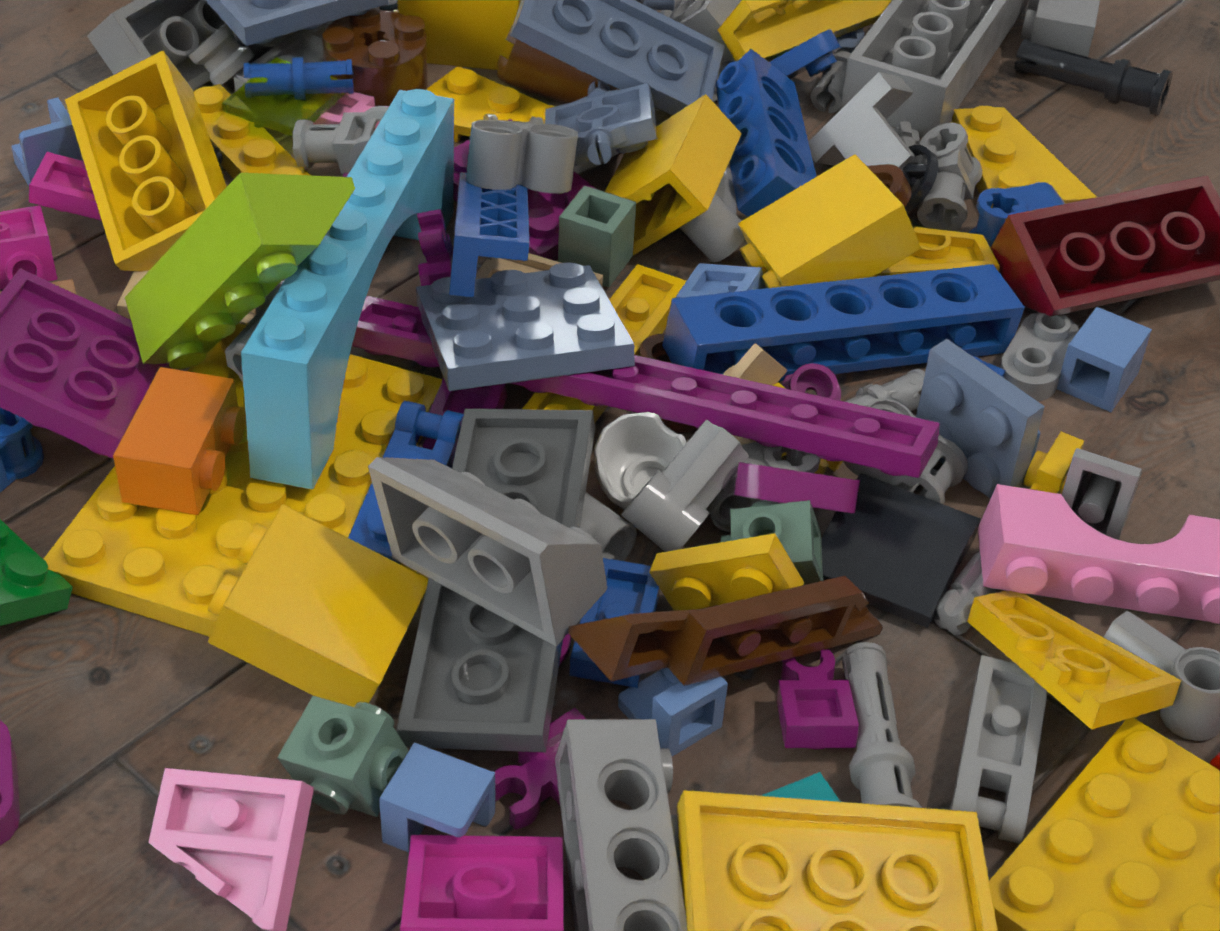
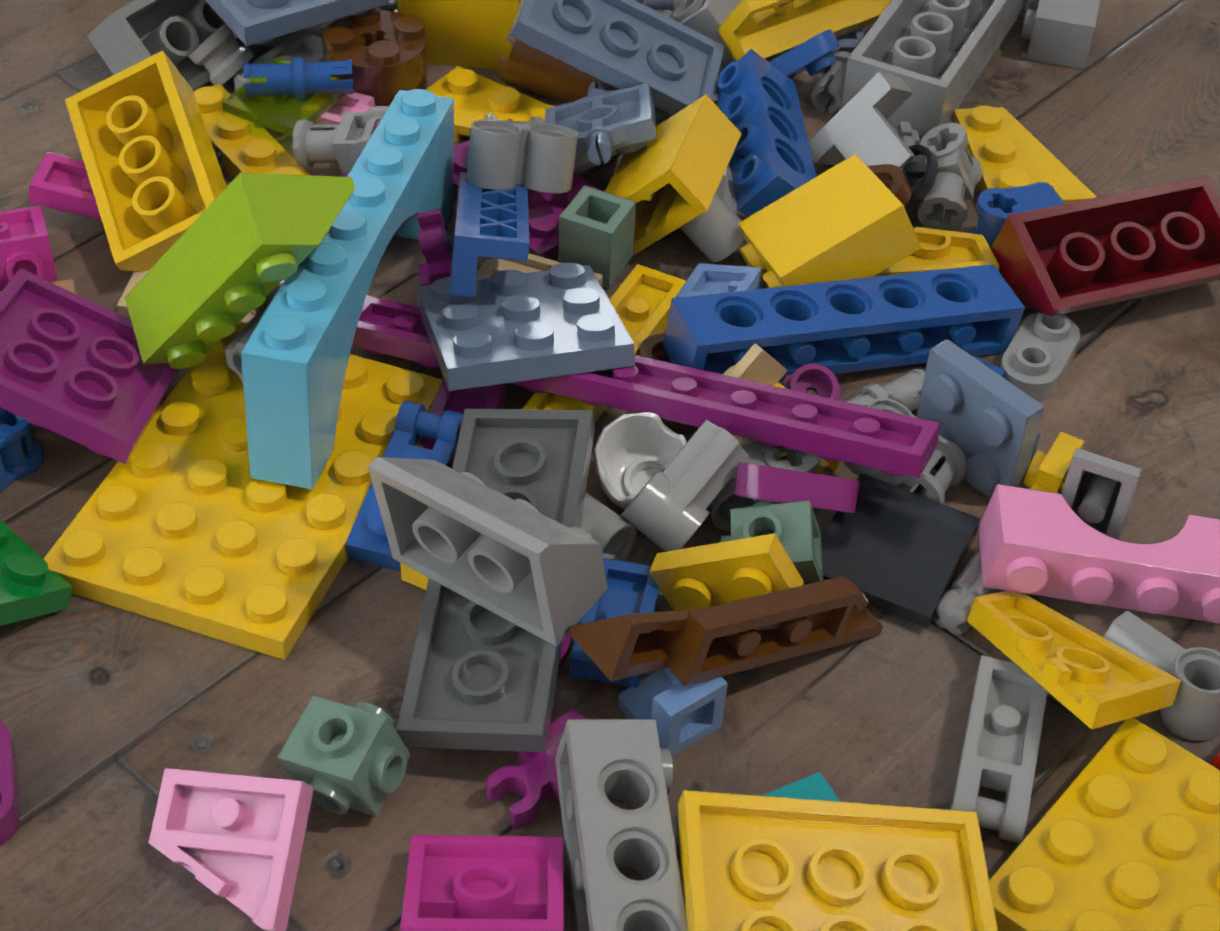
medium blue panel [11,97,82,186] -> none
orange brick [113,367,246,515] -> none
yellow brick [207,504,428,707] -> none
medium blue panel [379,743,495,852] -> none
magenta plate [777,650,859,750] -> none
light grey pin [842,642,922,808] -> none
black pin [1015,39,1173,116] -> none
medium blue brick [1057,307,1152,412] -> none

